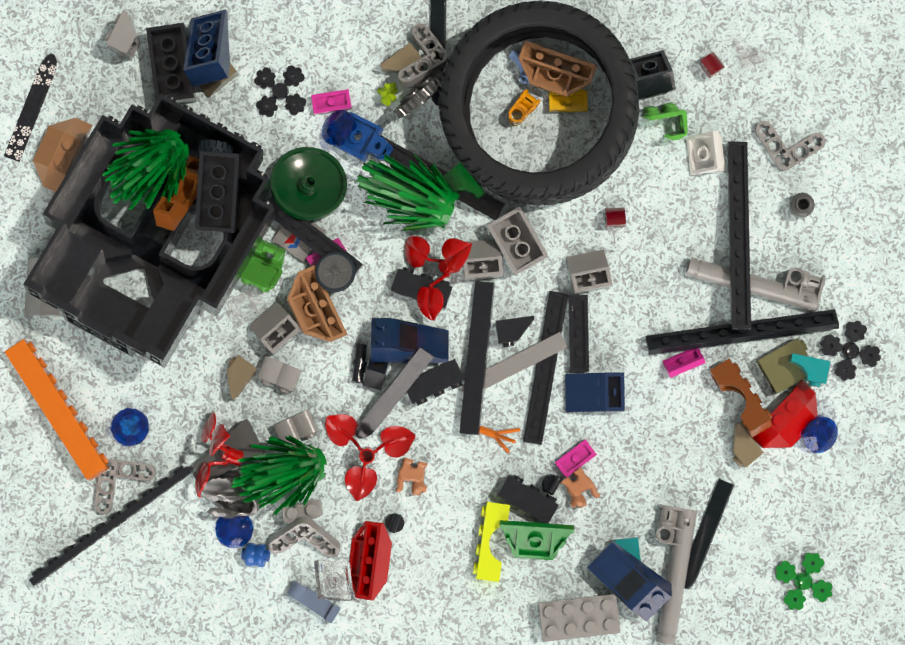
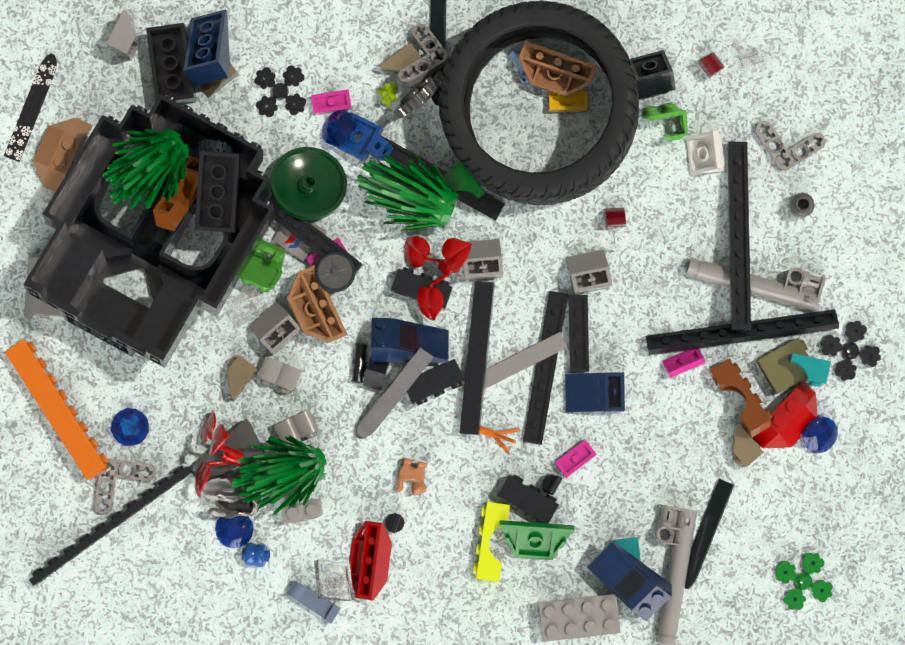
light grey beam [268,517,341,557] -> none
red plant [325,414,416,501] -> none
light grey slope [487,206,549,275] -> none
black slope [495,316,534,347] -> none
light orange piece [508,89,541,126] -> none
nougat animal [561,468,600,508] -> none

